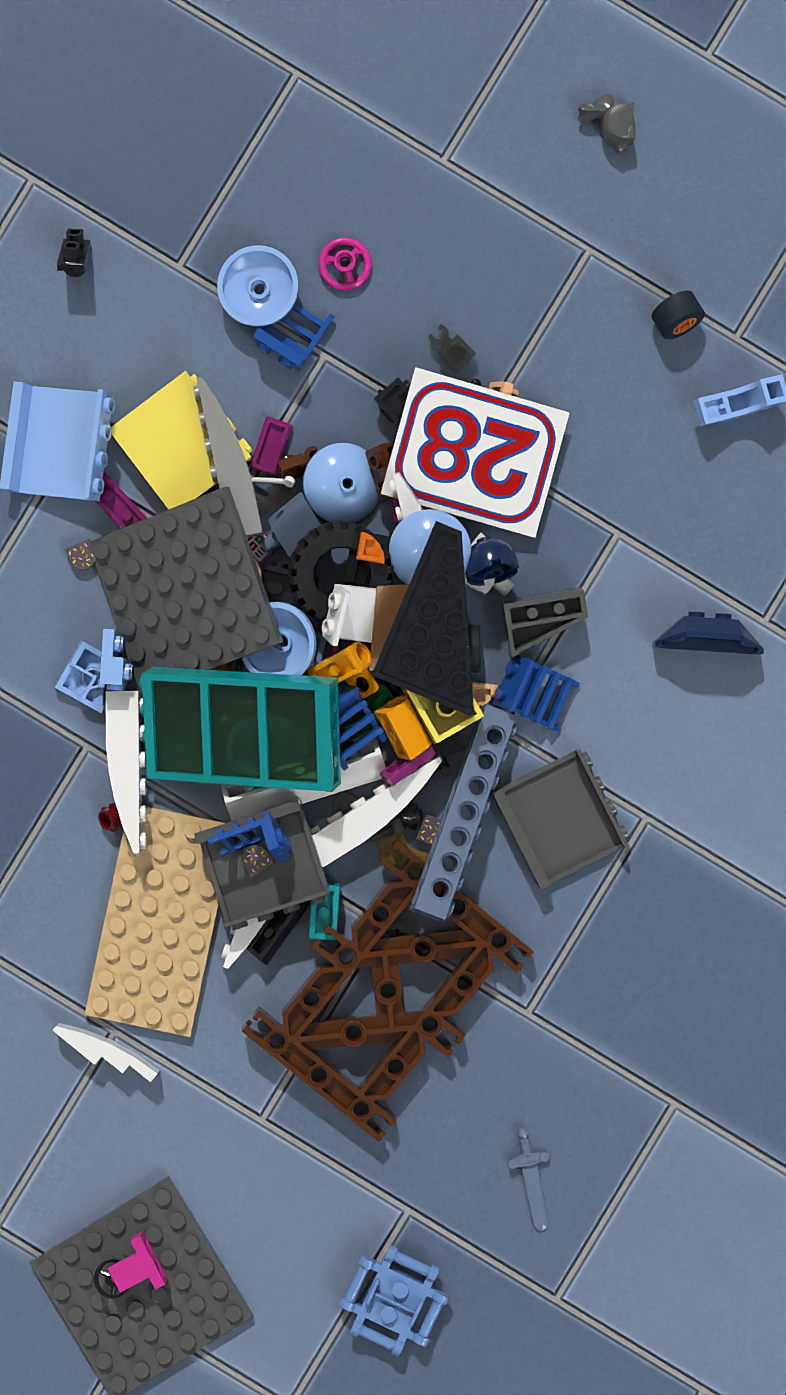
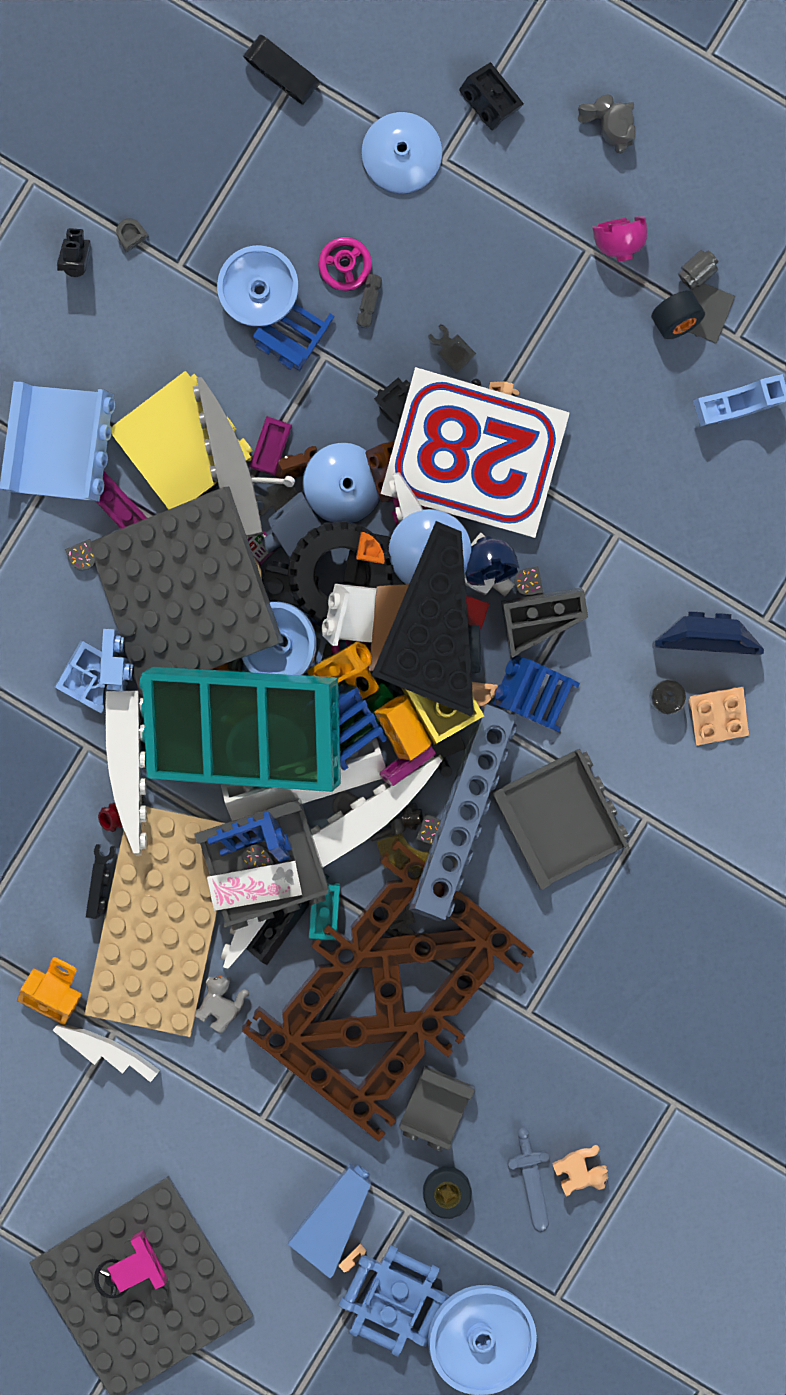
none -> light orange piece [17,957,82,1026]
none -> black plate [85,844,116,919]
none -> dark grey tile [116,218,149,252]
none -> light grey animal [195,975,249,1033]
none -> white sticker [207,861,302,911]
none -> black beam [243,34,320,105]
none -> medium blue slope [288,1163,371,1279]
none -> light nougat tile [338,1243,367,1273]
none -> dark grey axle [356,274,382,327]
none -> light blue dish [362,112,442,193]
none -> dark grey panel [399,1065,475,1151]
none -> black wheel [423,1167,472,1219]
none -> light blue dish [428,1285,537,1395]
none -> black bracket [459,62,524,131]
none -> red tile [466,596,490,629]
none -> dark grey tile [514,566,543,596]
none -> light nougat animal [552,1145,608,1197]
none -> dark pink cylinder [592,216,647,262]
none -> clear smoke head [649,679,686,715]
none -> dark grey brick [678,250,719,290]
none -> light nougat hinge [688,687,749,746]
none -> dark grey window [689,283,735,343]

